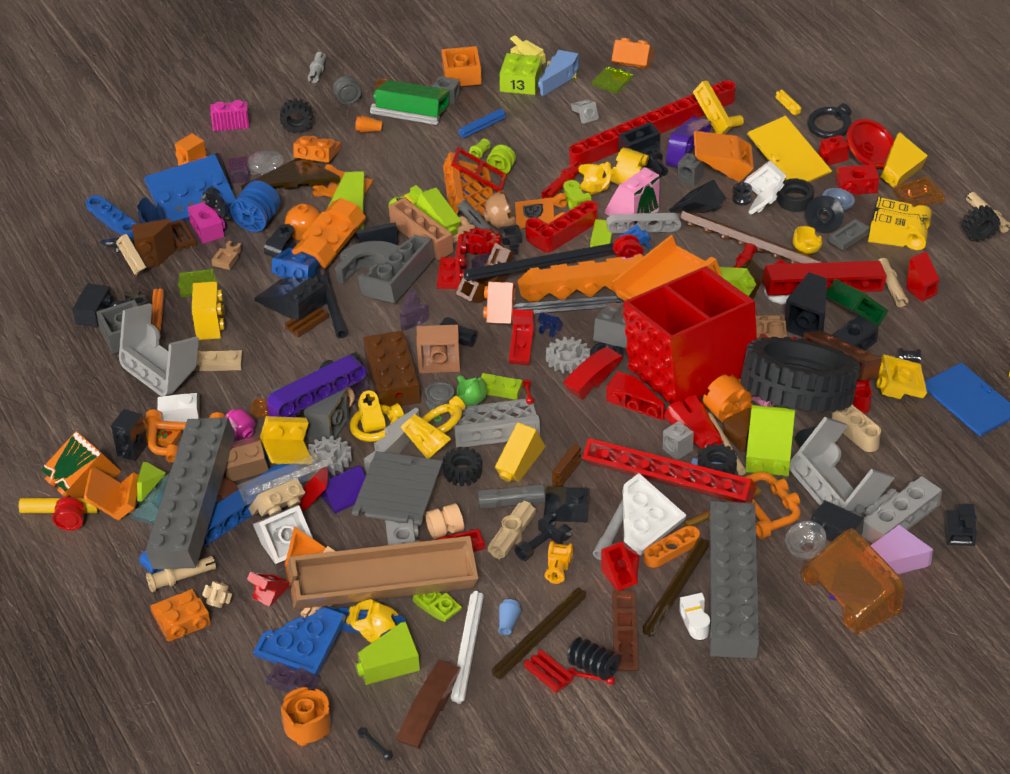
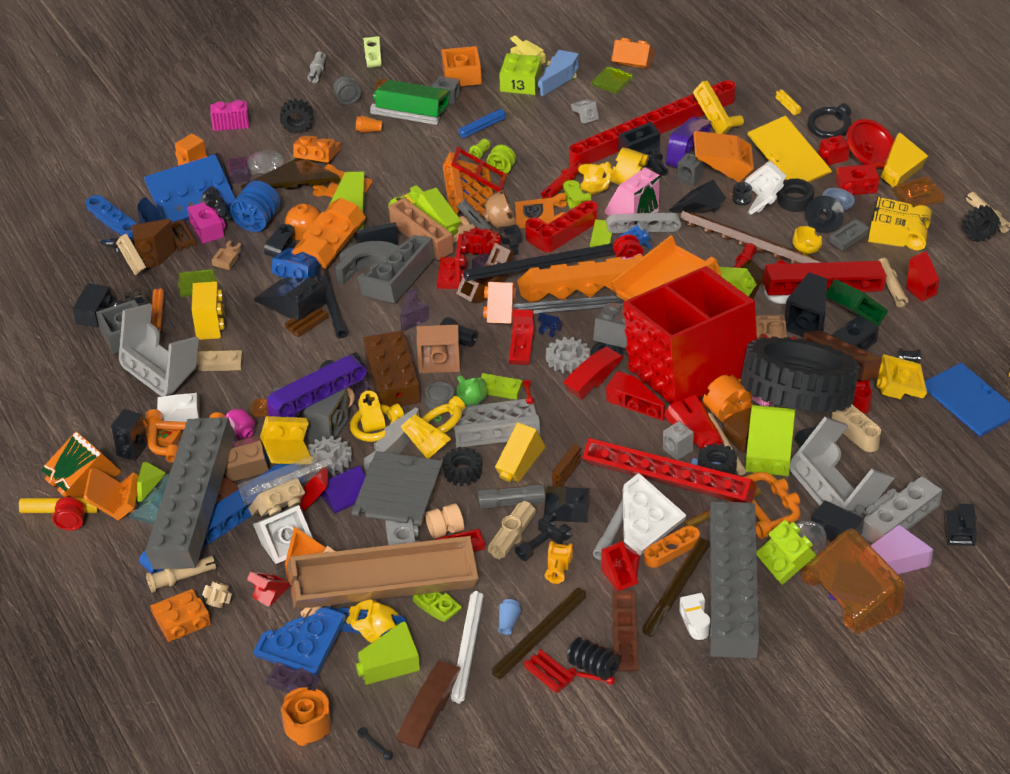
none -> yellowish green leg [364,37,381,68]
none -> lime plate [756,520,816,585]

